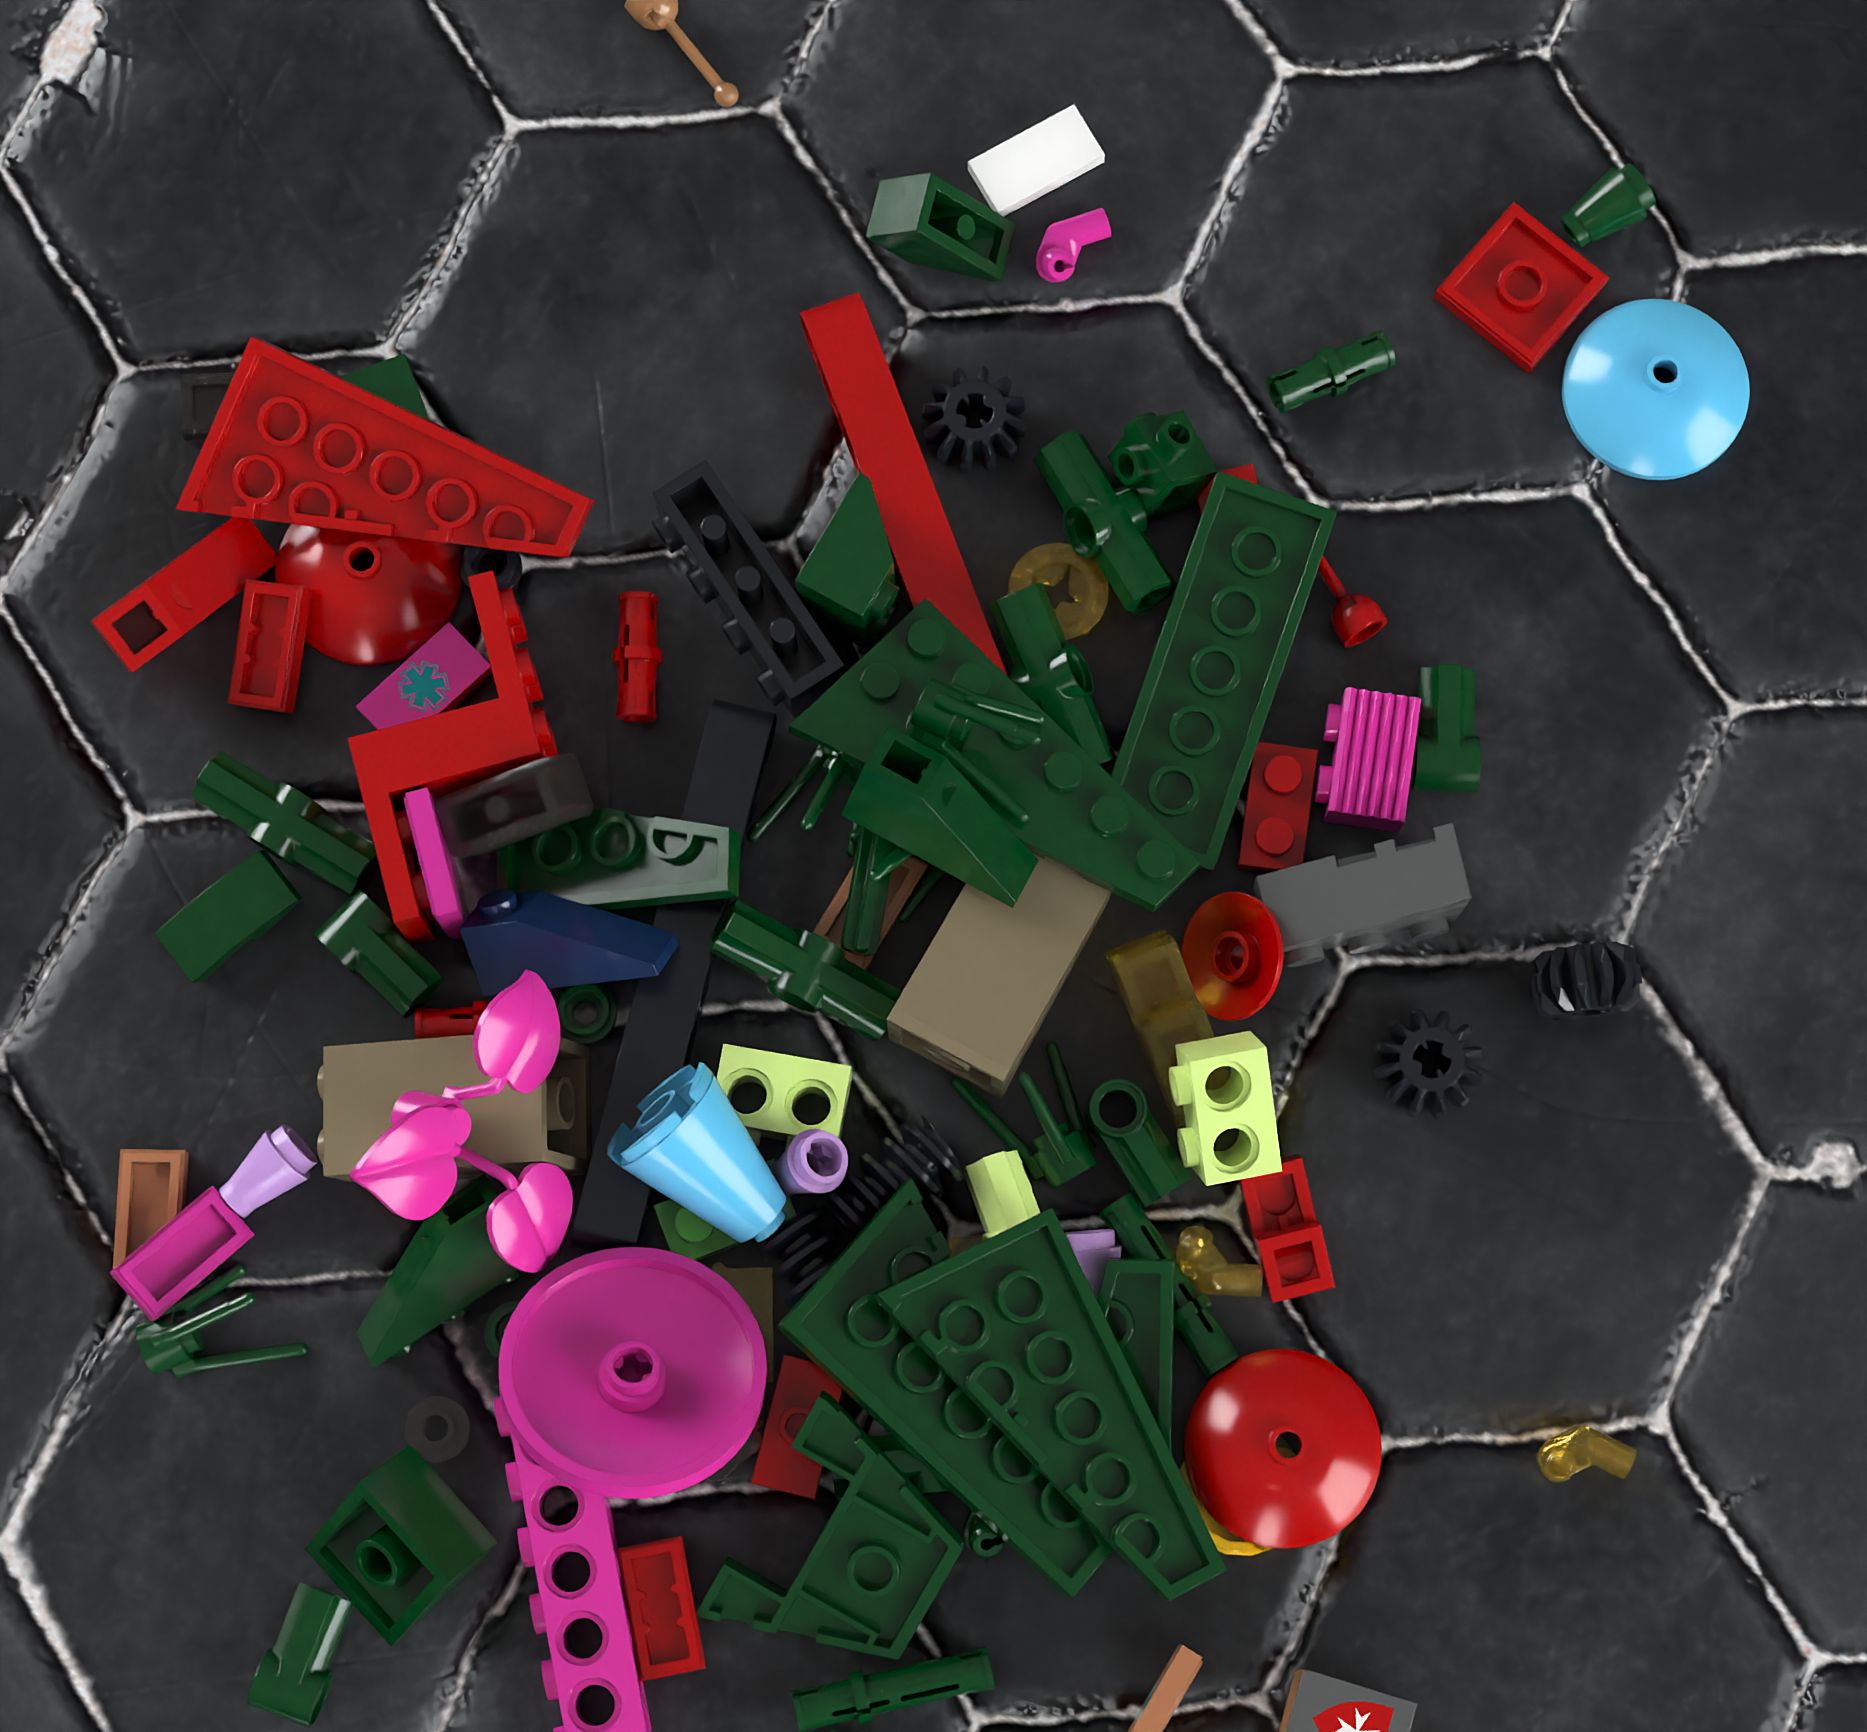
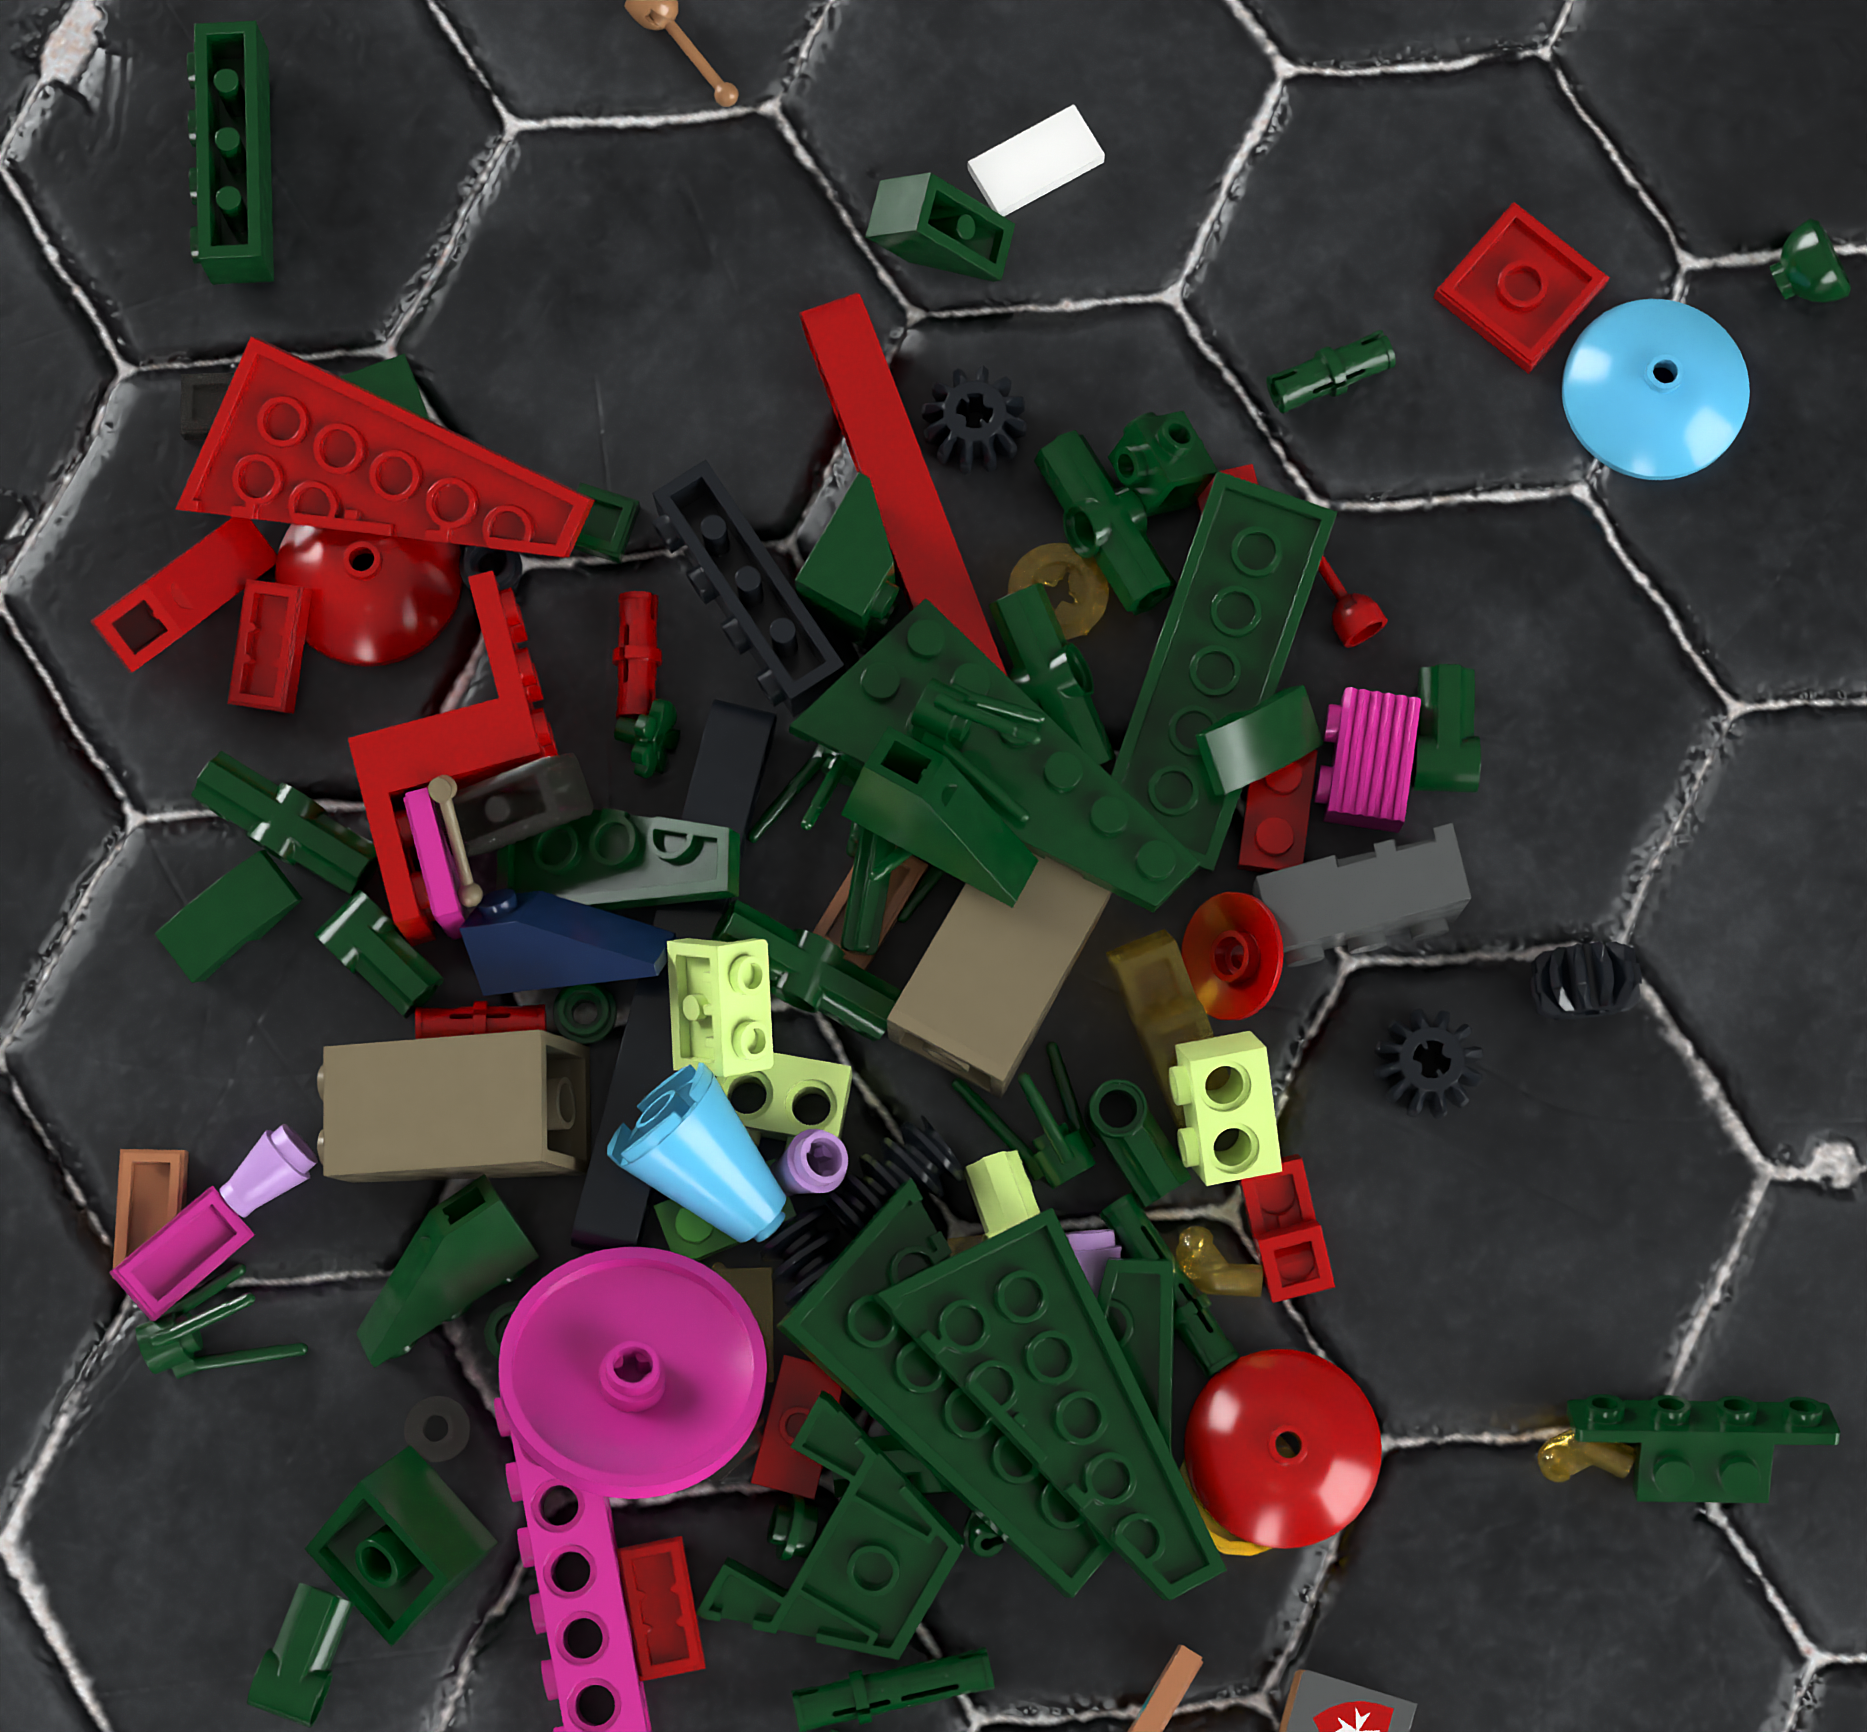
dark pink plant [349,969,573,1273] -> none
dark pink tile [356,622,493,730] -> none
dark pink arm [1036,208,1111,282] -> none
dark green cone [1559,163,1656,249] -> none
none -> dark green brick [187,20,274,285]
none -> dark tan hinge [428,775,483,907]
none -> dark green tile [573,482,641,564]
none -> dark green plant [614,698,681,779]
none -> yellowish green bracket [667,938,773,1077]
none -> dark green plate [767,1494,818,1561]
none -> dark green slope [1195,685,1324,796]
none -> dark green bracket [1567,1394,1840,1503]
none -> dark green brick [1770,218,1851,302]

